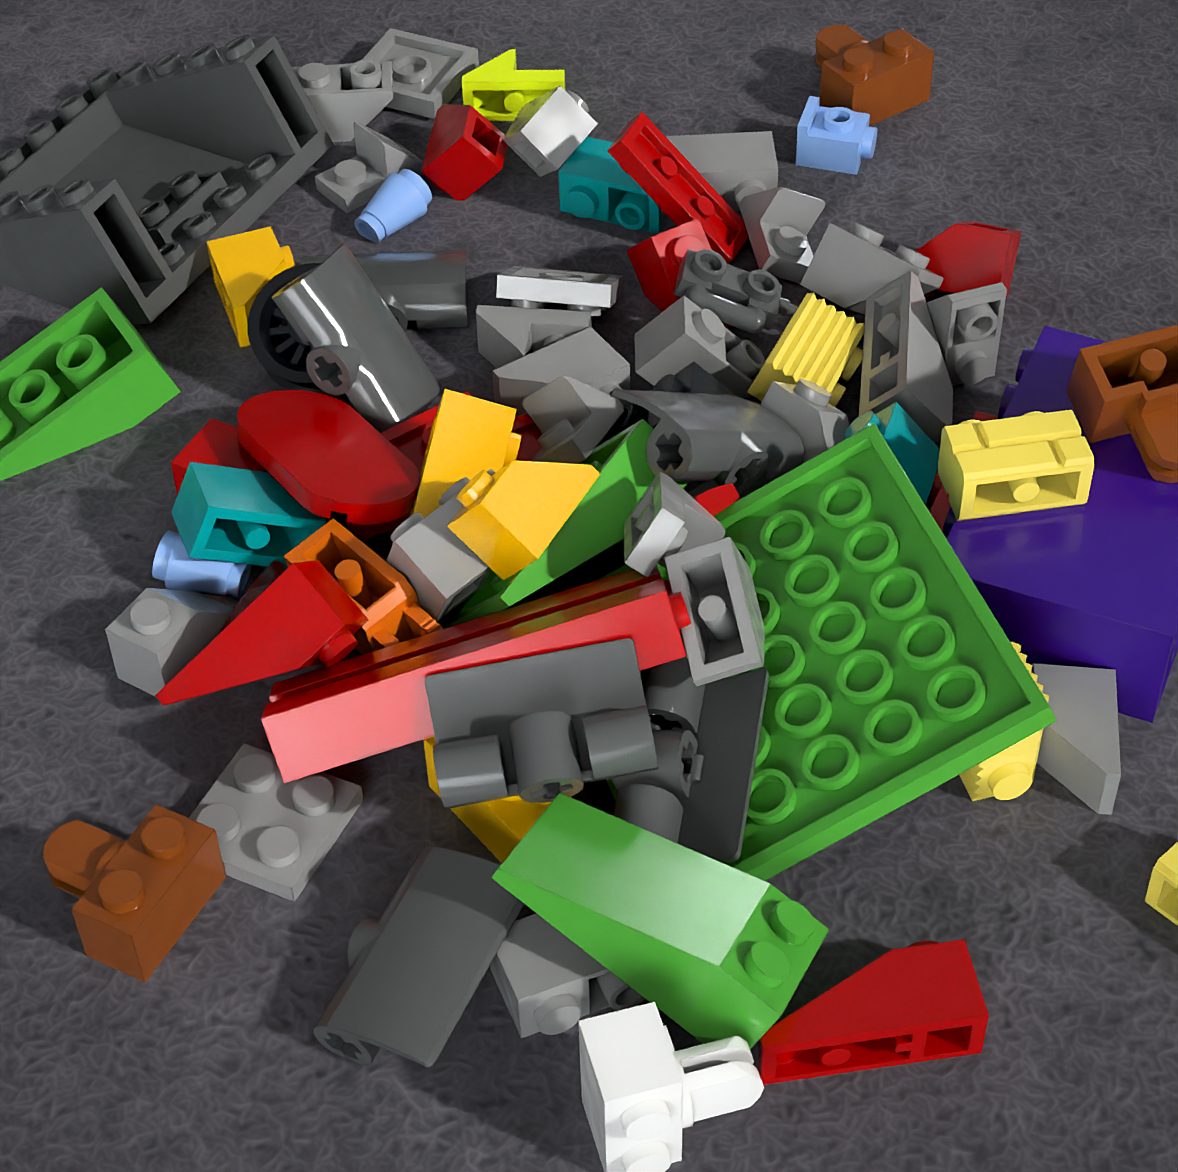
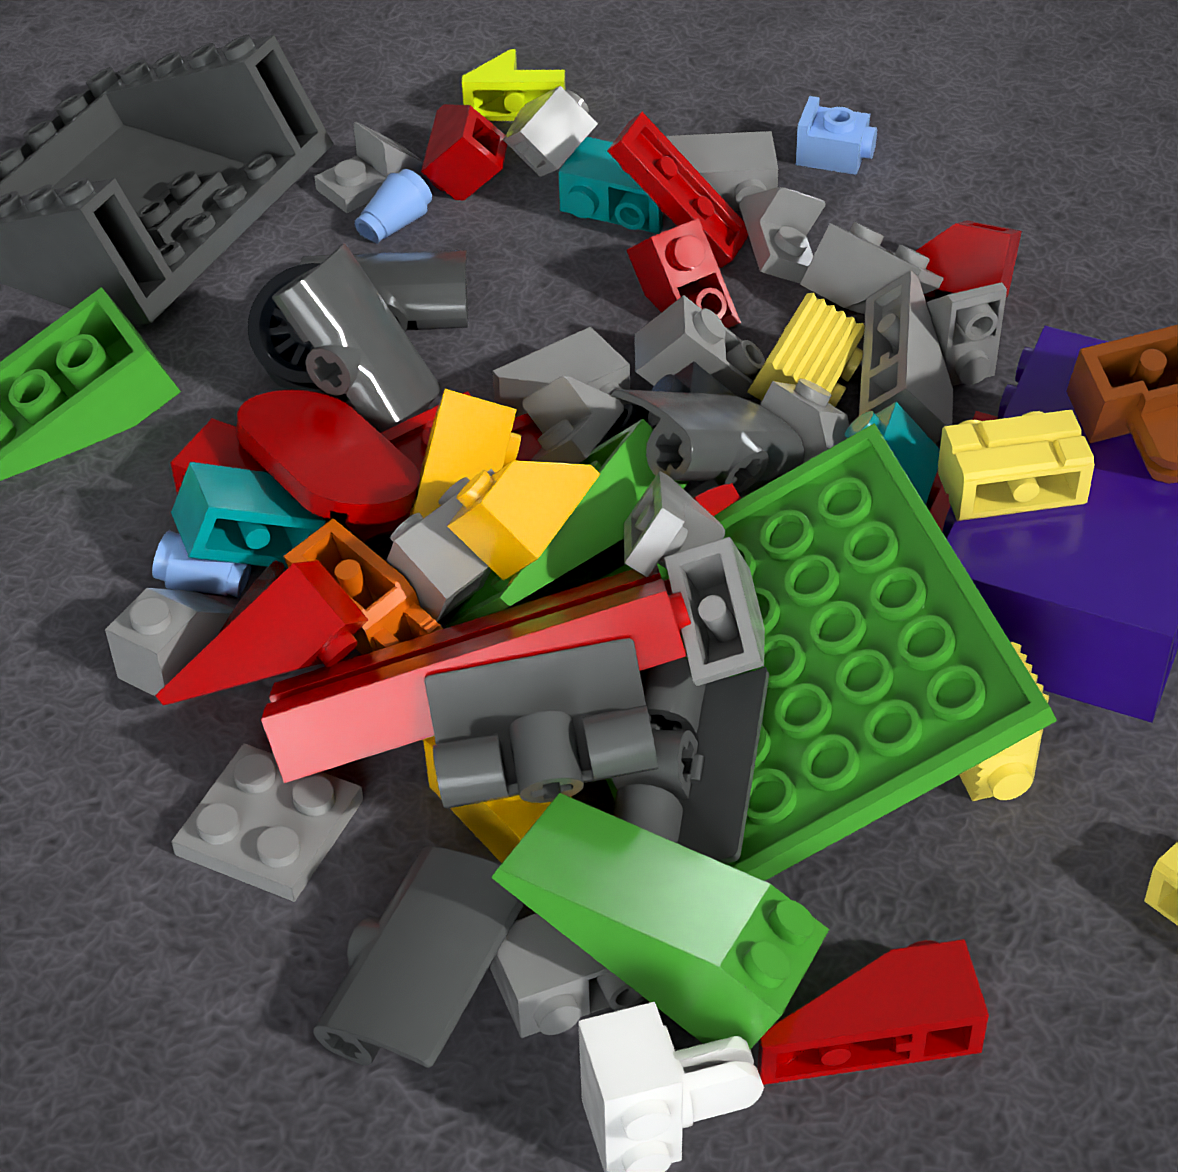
dark orange brick [43,804,226,983] -> none
yellow slope [206,226,295,347] -> none
light grey slope [292,60,393,142] -> none
light grey plate [362,28,479,119] -> none
light grey slope [476,305,591,368] -> none
plate [496,266,623,316] -> none
dark grey piece [674,249,864,345] -> none
dark orange brick [814,25,934,126] -> none
light grey slope [1032,663,1121,815] -> none

